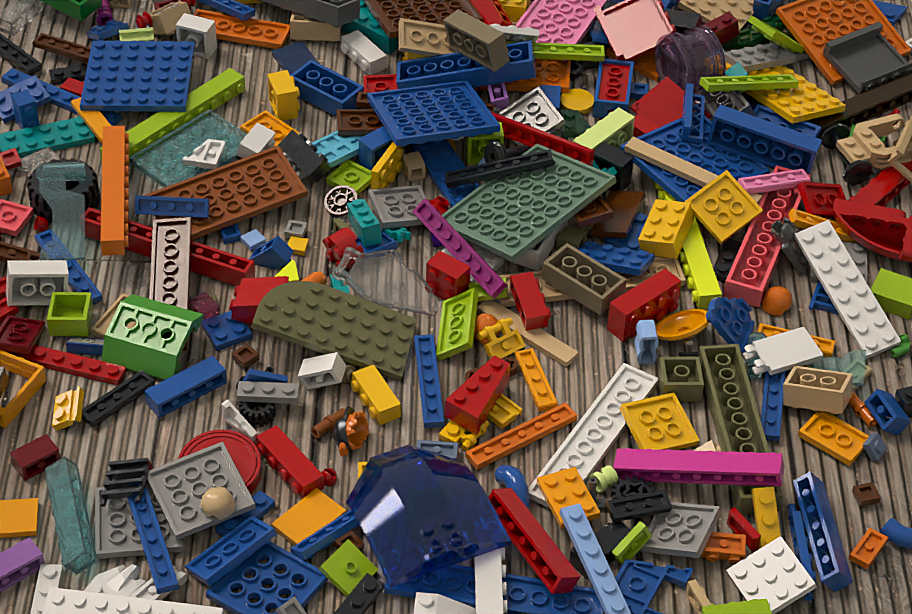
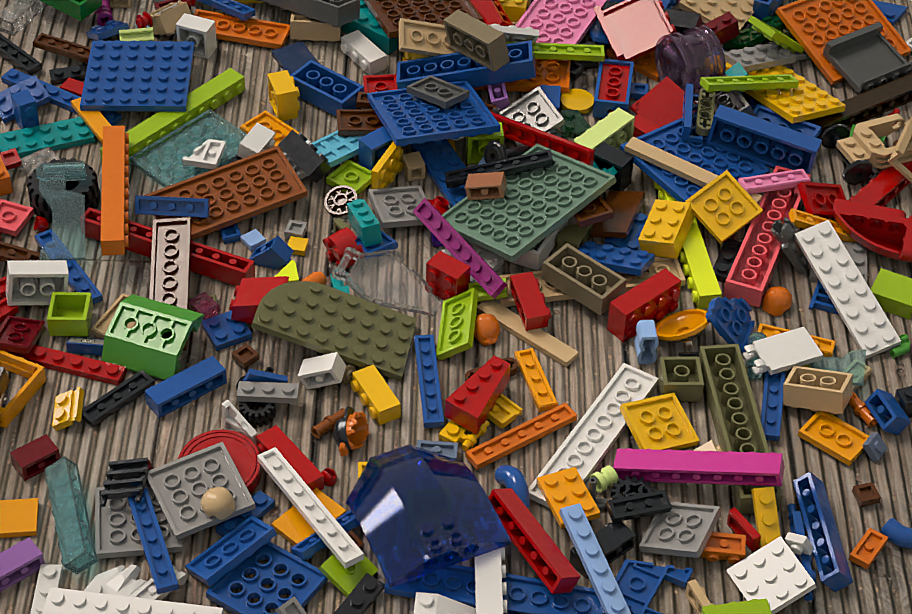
teal plate [382,227,411,242] -> none
yellow plate [477,317,526,359] -> none
lime tile [611,521,652,565] -> none
none -> white plate [257,447,364,569]
none -> dark grey plate [407,75,470,109]
none -> nougat brick [465,172,507,201]
none -> olive beam [695,88,715,136]
none -> white plate [785,532,814,555]

